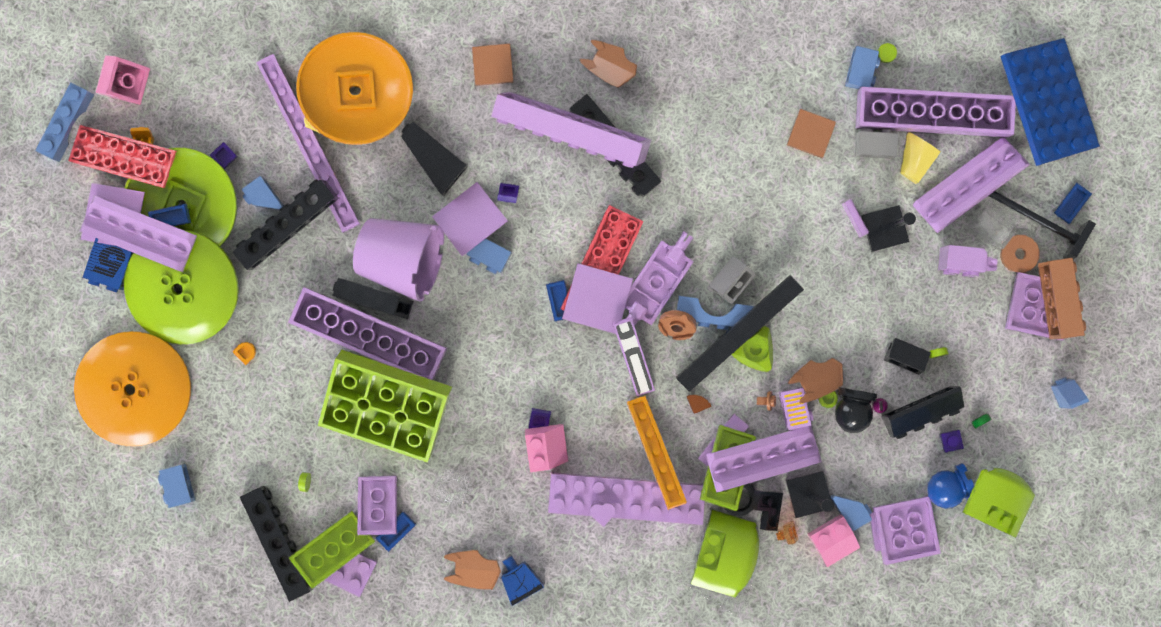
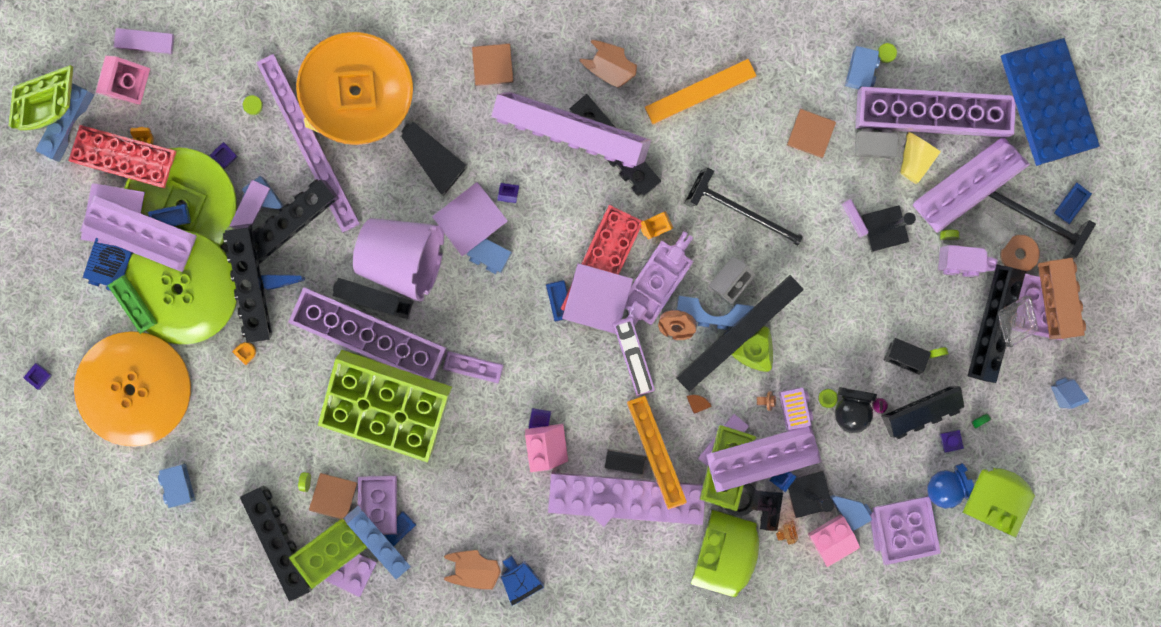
nougat shield [788,358,843,404] -> none
none -> lime slope [8,65,73,130]
none -> dark purple plate [23,363,52,390]
none -> bright green tile [107,275,157,334]
none -> lavender tile [114,28,174,54]
none -> black brick [223,224,272,343]
none -> lavender tile [230,180,270,226]
none -> lime tile [243,95,263,115]
none -> blue slope [261,275,305,290]
none -> nougat tile [309,473,357,520]
none -> medium blue arch [343,506,411,579]
none -> lavender tile [443,351,503,384]
none -> black panel [605,449,646,474]
none -> light orange bracket [641,211,674,240]
none -> light orange tile [645,59,756,125]
none -> black tile [684,167,803,246]
none -> blue tile [769,472,796,492]
none -> lime tile [940,230,960,240]
none -> black brick [967,264,1026,383]
none -> clear tile [998,295,1039,347]

